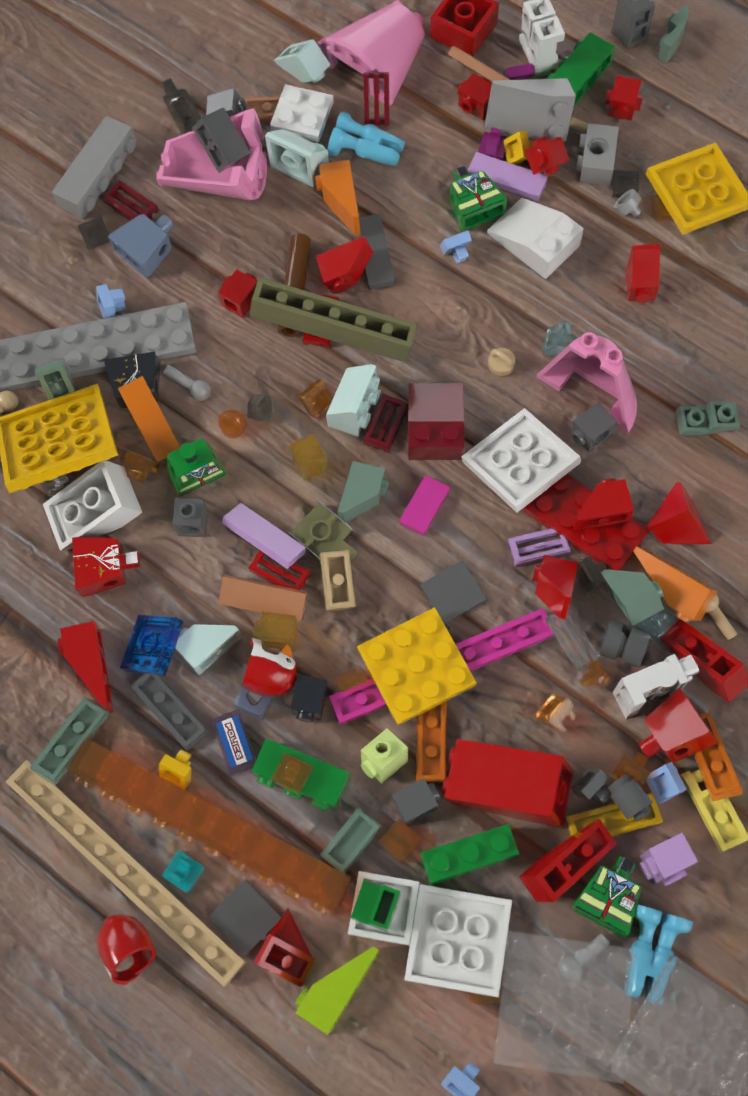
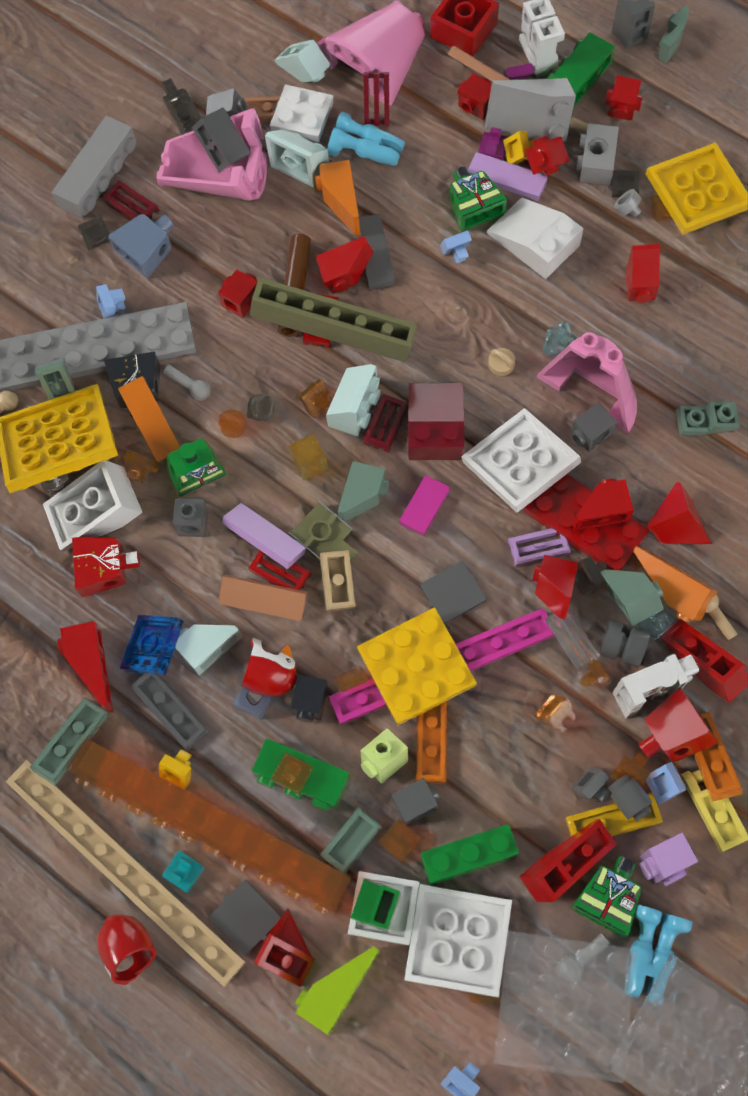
tile [211,709,257,776] -> none
clear yellow brick [253,611,298,651] -> none
red slope [443,739,574,829] -> none

